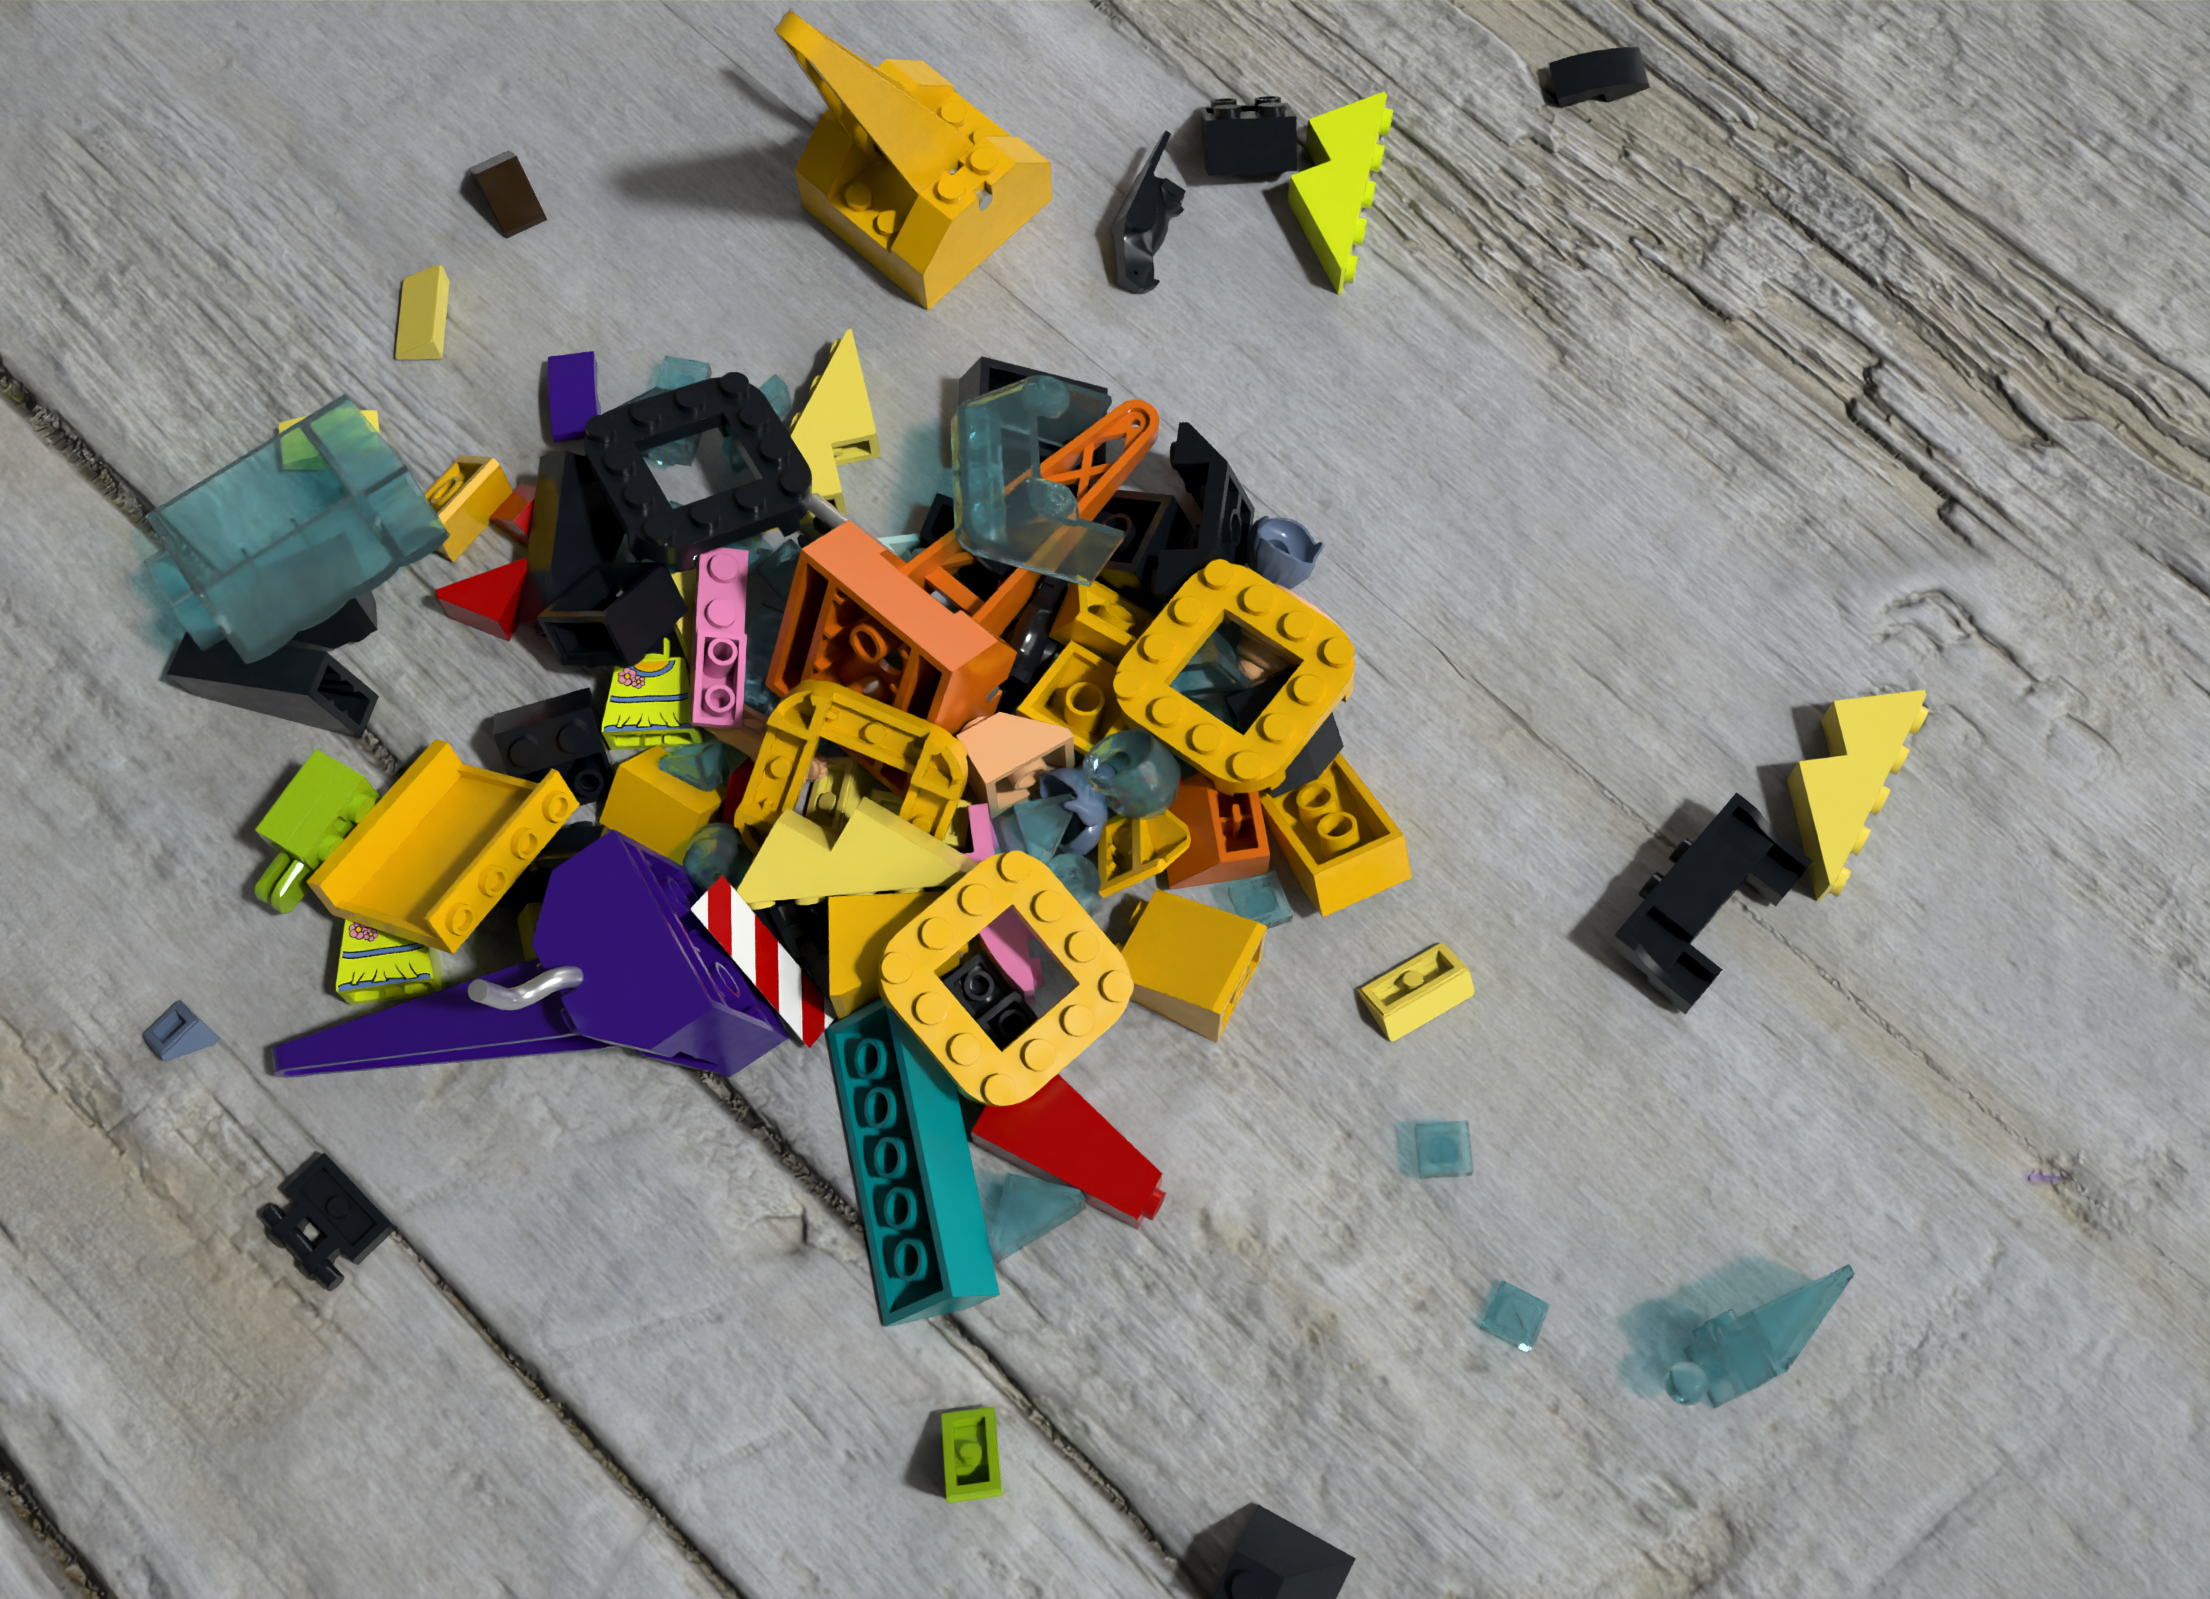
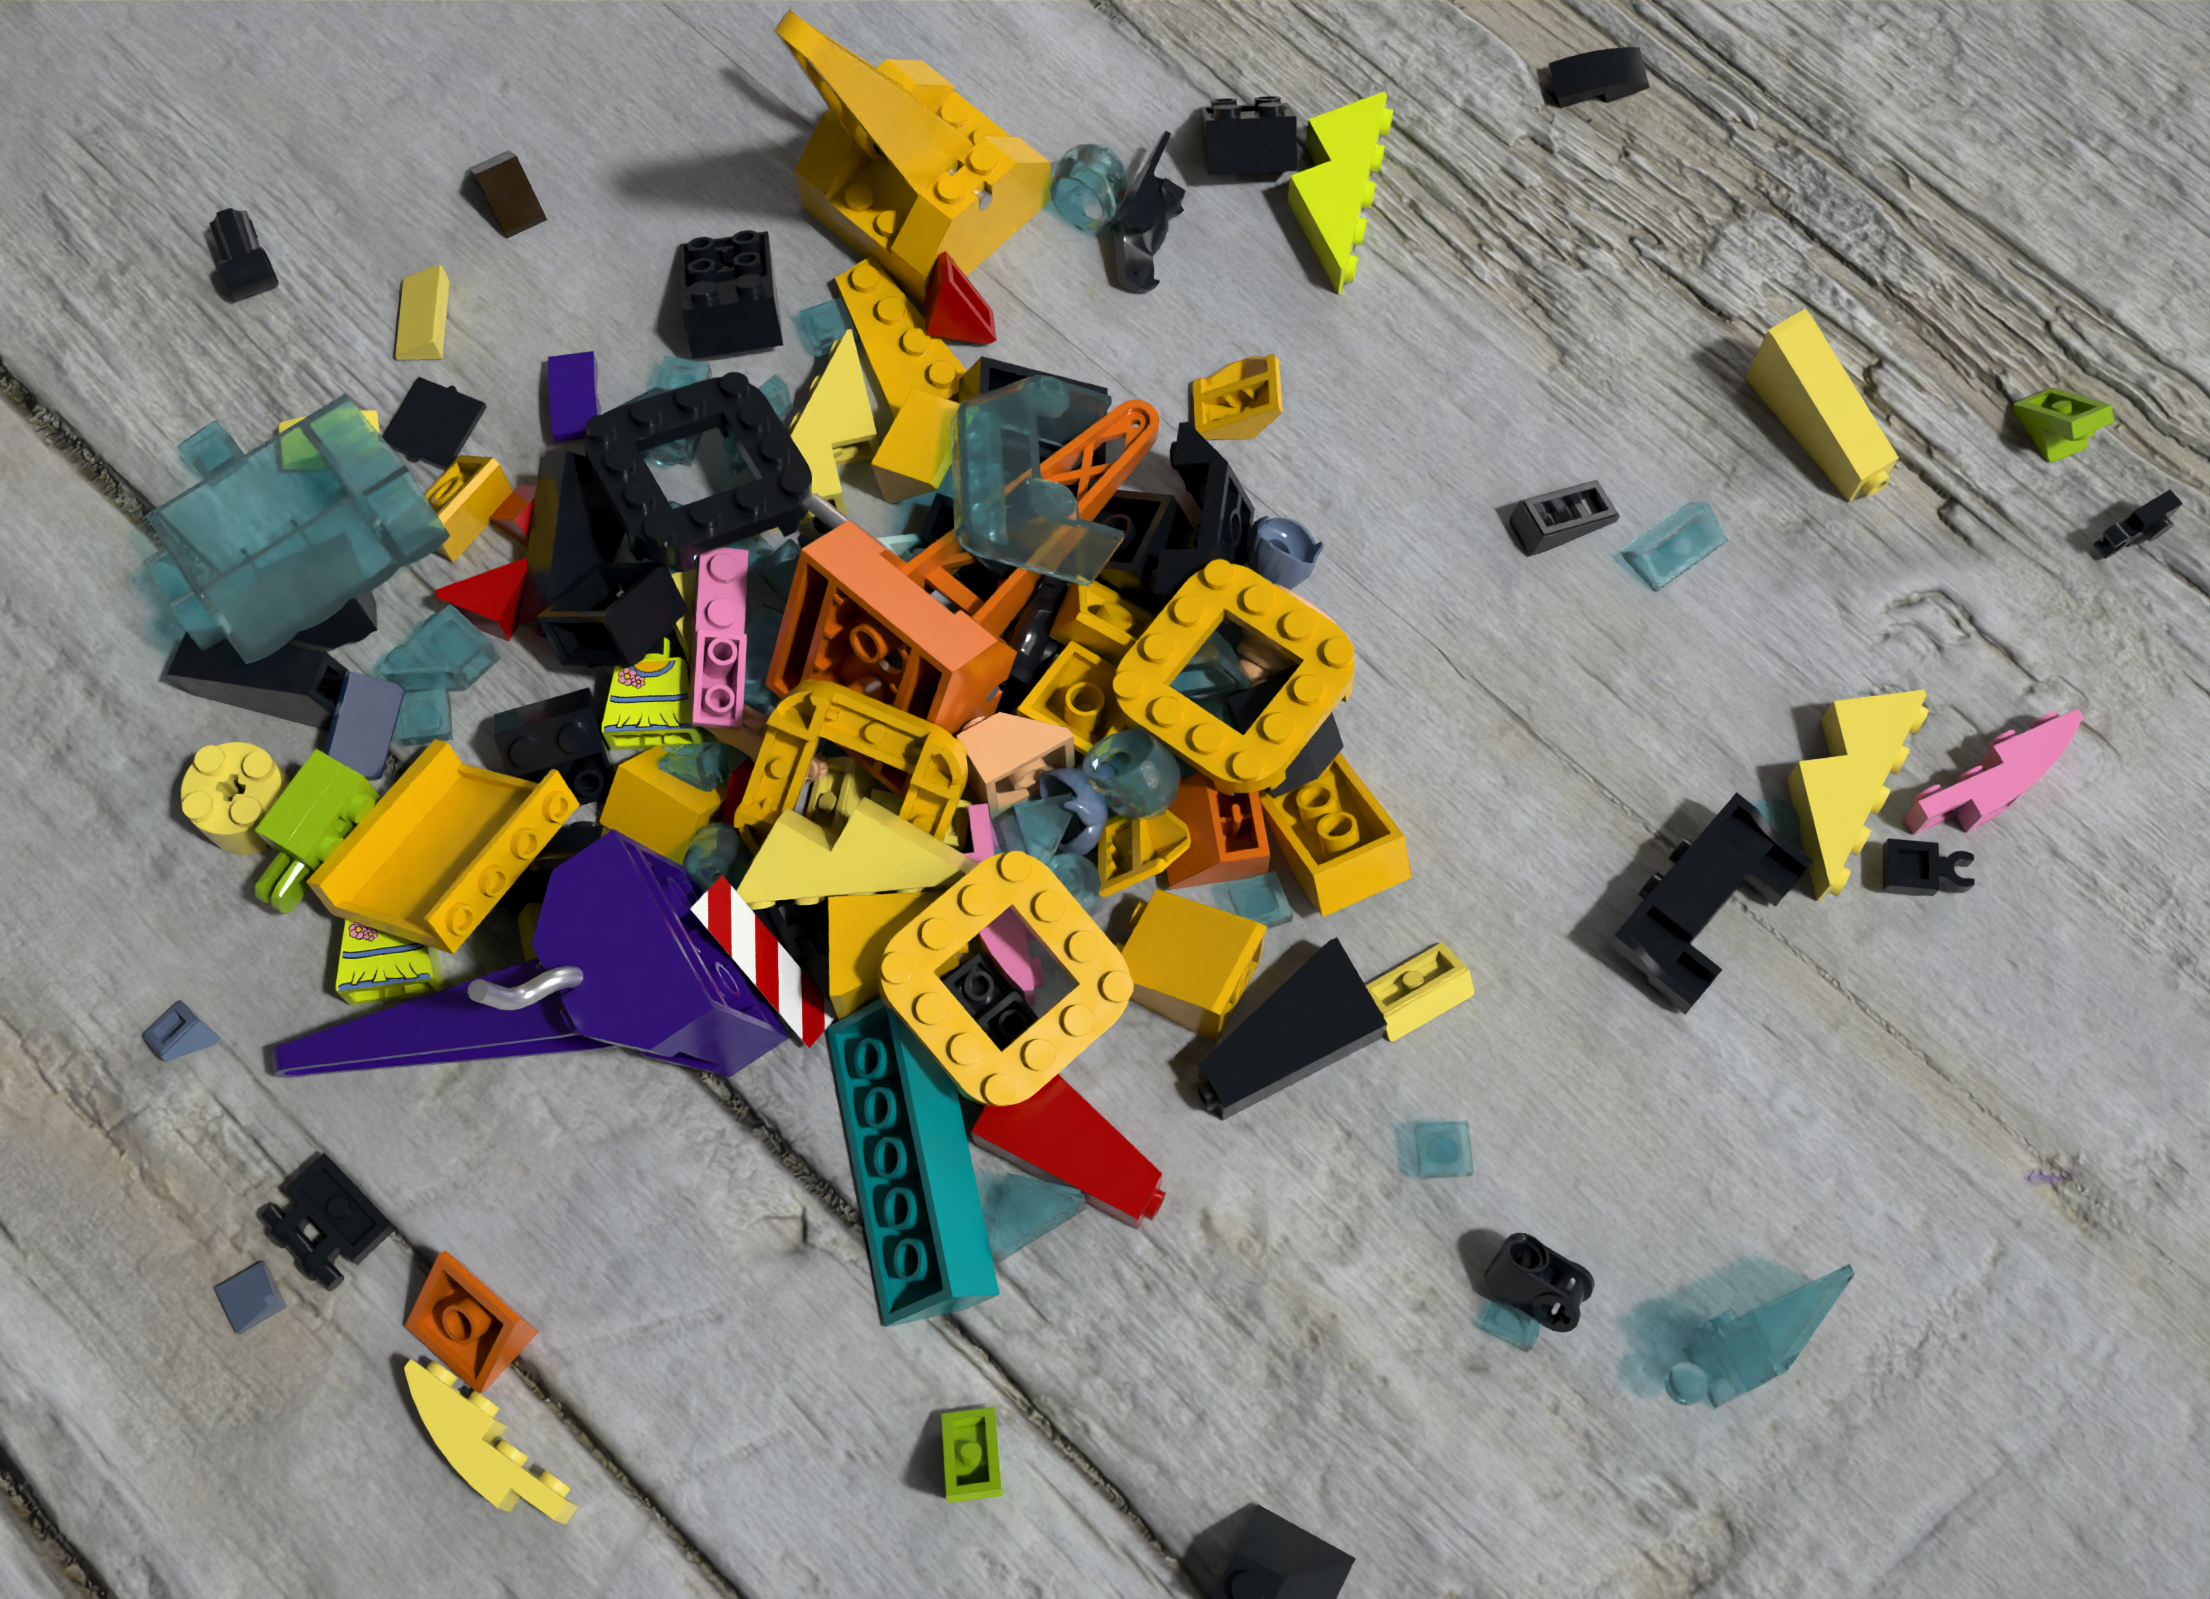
none -> clear light blue slope [178,421,247,485]
none -> light yellow brick [181,742,291,855]
none -> black piece [209,208,279,301]
none -> sand blue slope [215,1261,287,1335]
none -> dark blue slope [324,670,405,780]
none -> clear light blue slope [378,604,500,694]
none -> black piece [380,377,487,471]
none -> clear light blue plate [398,688,453,746]
none -> light yellow slope [404,1359,579,1525]
none -> orange slope [405,1250,539,1394]
none -> black slope [680,230,783,359]
none -> clear light blue plate [799,297,858,357]
none -> yellow wing [835,255,967,420]
none -> yellow slope [871,388,978,503]
none -> red slope [923,251,997,345]
none -> clear light blue helmet [1050,144,1128,233]
none -> yellow slope [1193,354,1283,440]
none -> black slope [1195,937,1388,1120]
none -> black piece [1484,1233,1595,1333]
none -> black slope [1509,480,1620,556]
none -> clear light blue slope [1620,501,1728,592]
none -> light yellow slope [1746,309,1899,503]
none -> clear light blue piece [1755,798,1800,843]
none -> black plate [1883,838,1975,896]
none -> bright pink slope [1903,708,2083,835]
none -> lime slope [2013,387,2114,463]
none -> black plate [2093,489,2183,559]

